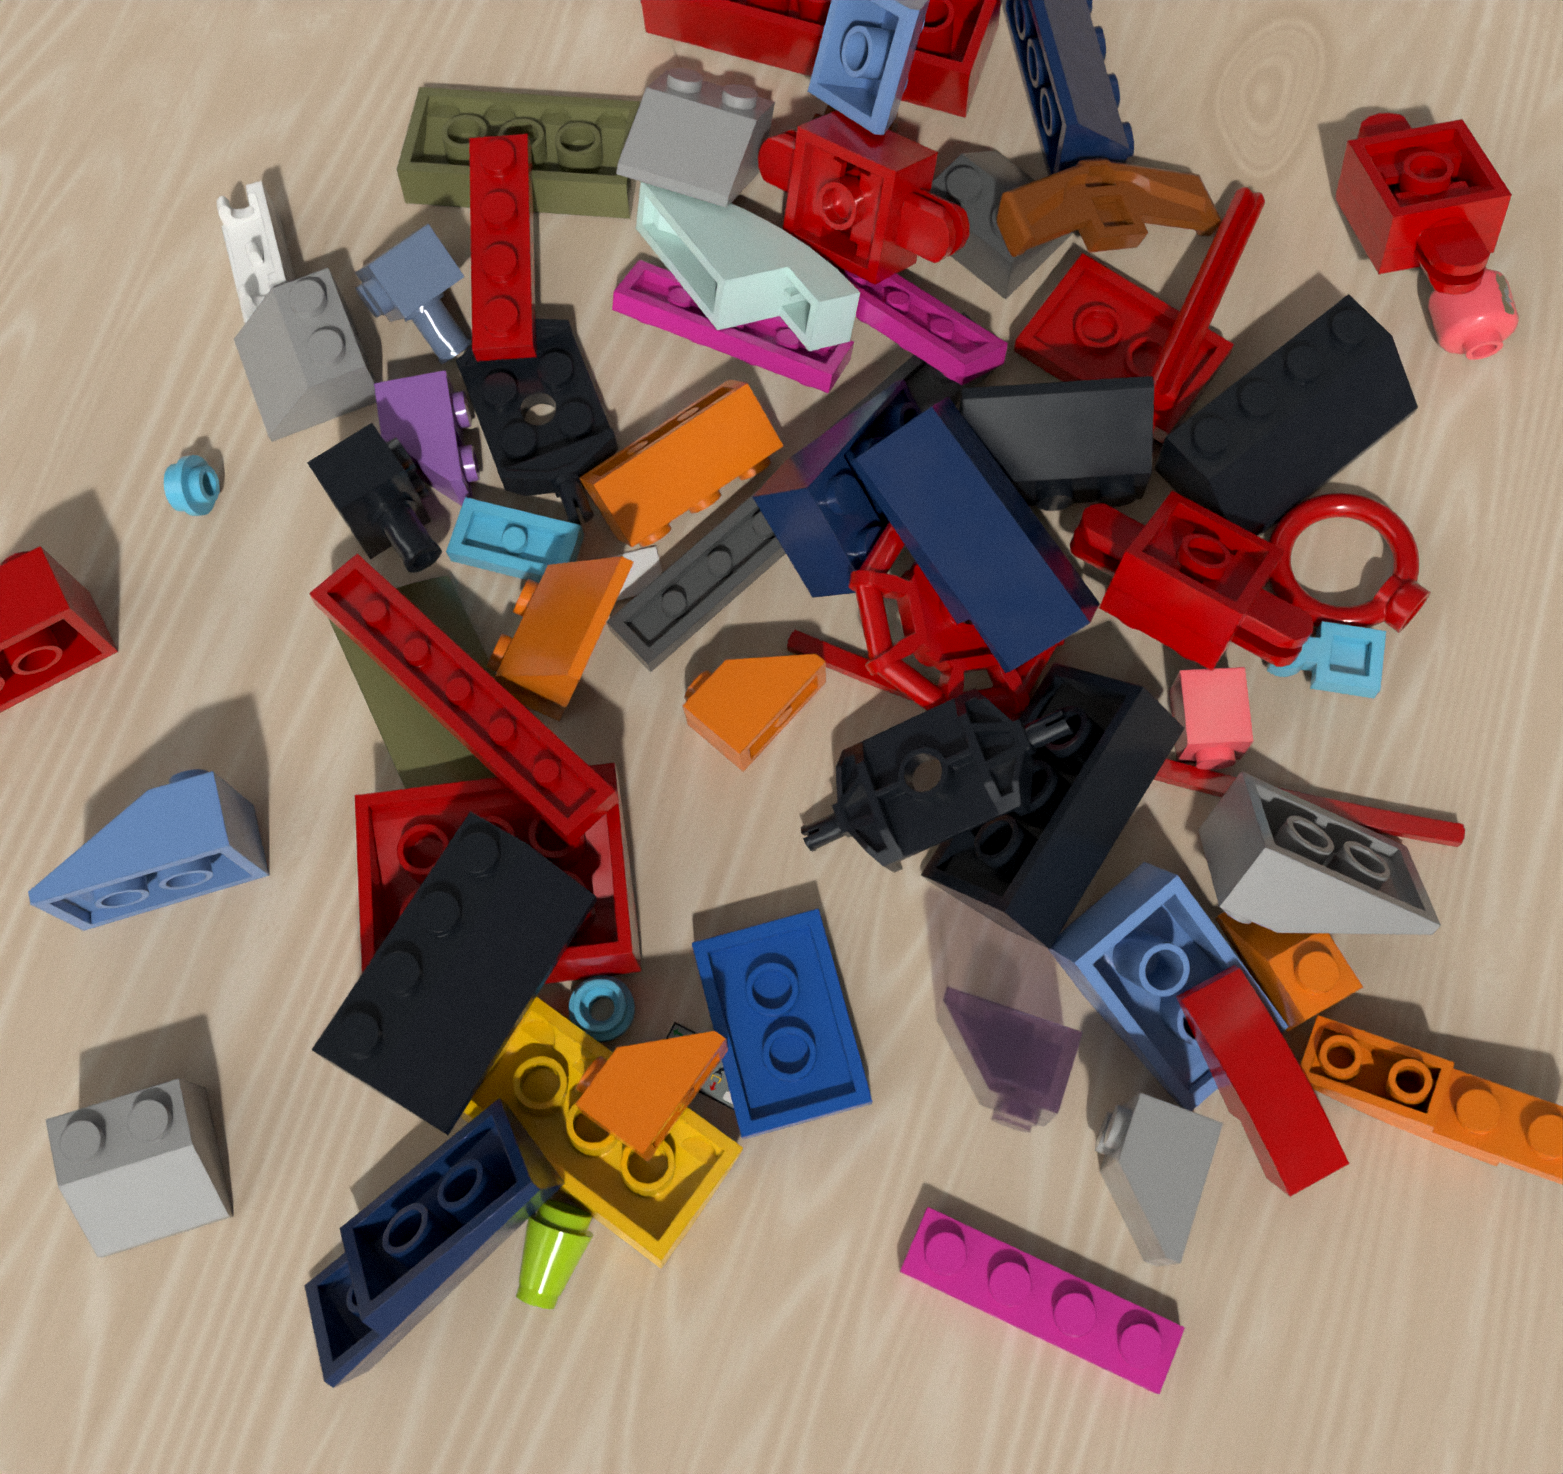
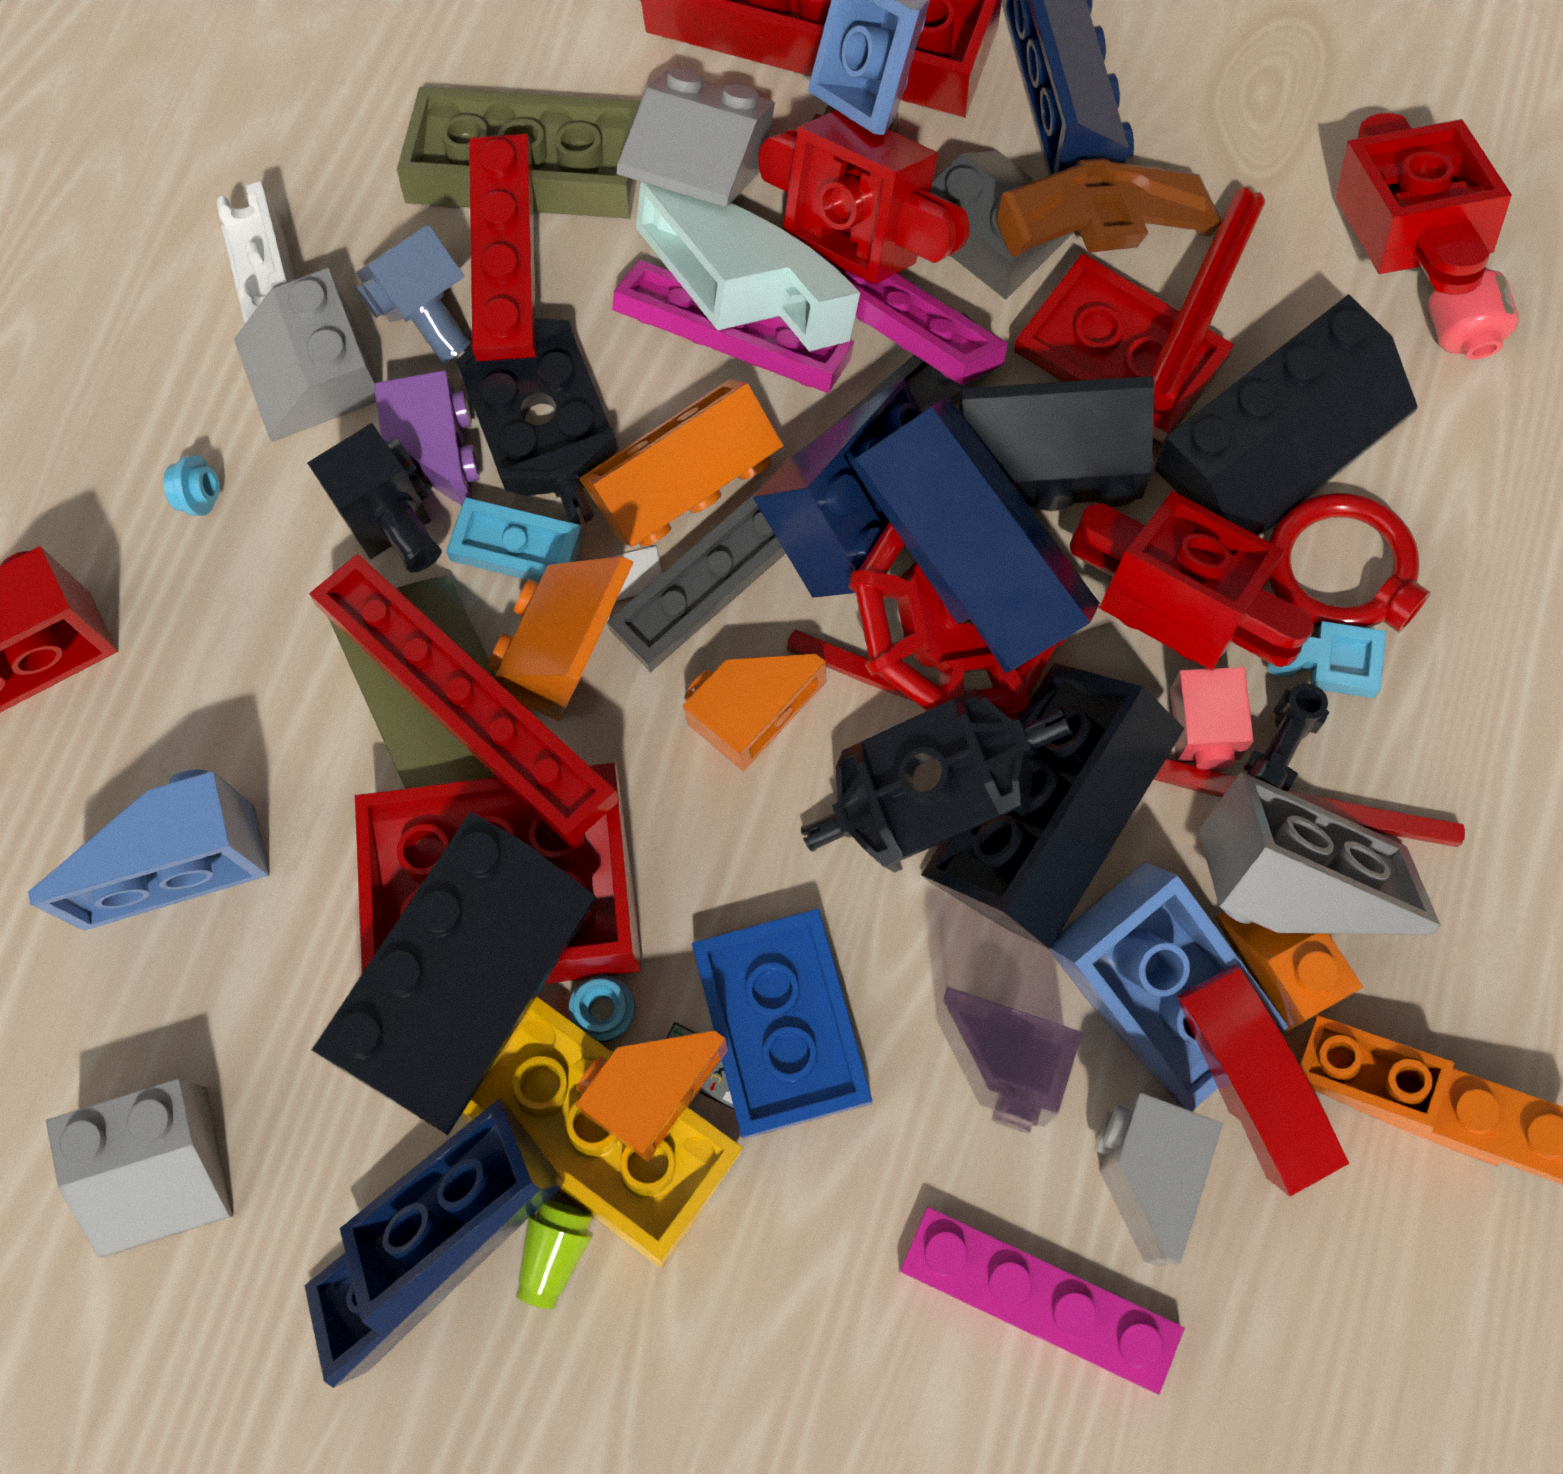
none -> black bar [1243,683,1330,792]

